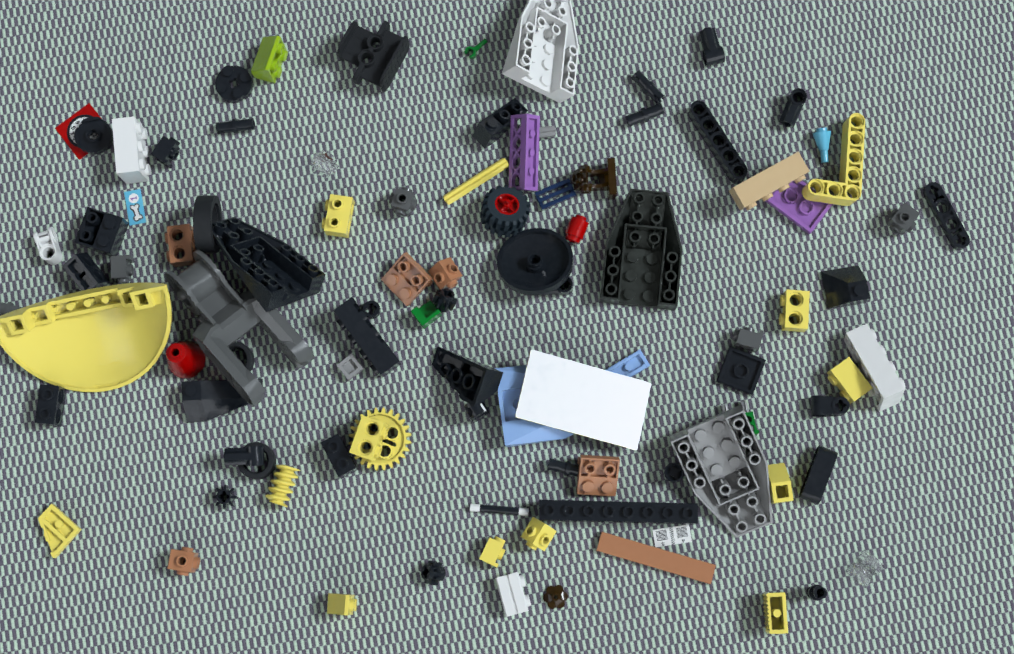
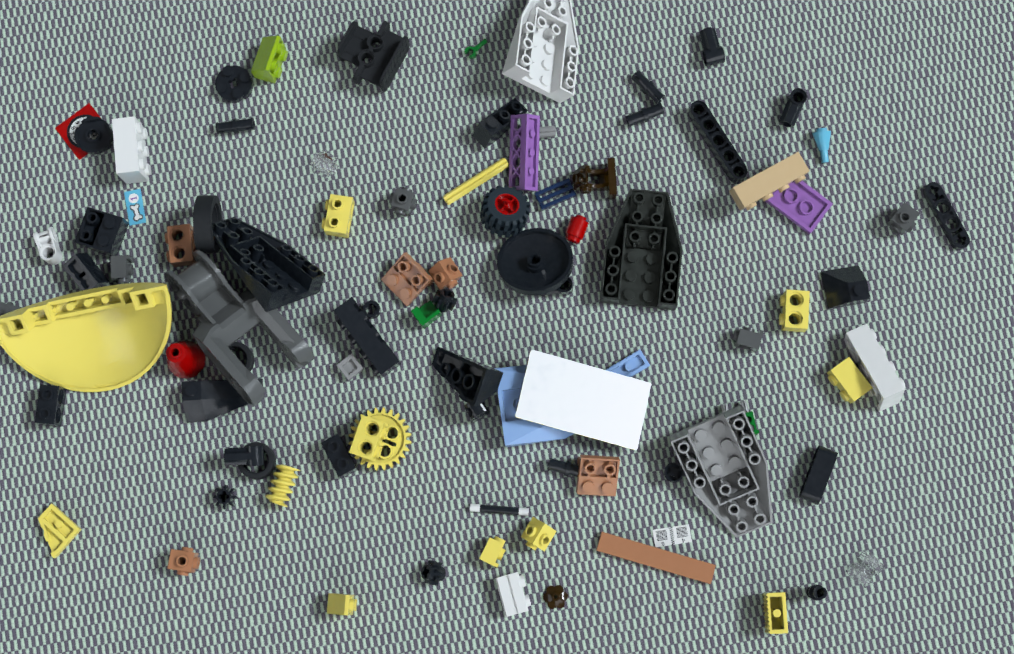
black brick [151,136,180,169] -> none
black brick [539,500,698,524] -> none
black tile [716,346,766,396] -> none
light yellow slope [768,463,794,504] -> none
light yellow beam [802,113,865,206] -> none
black piece [811,395,850,417] -> none

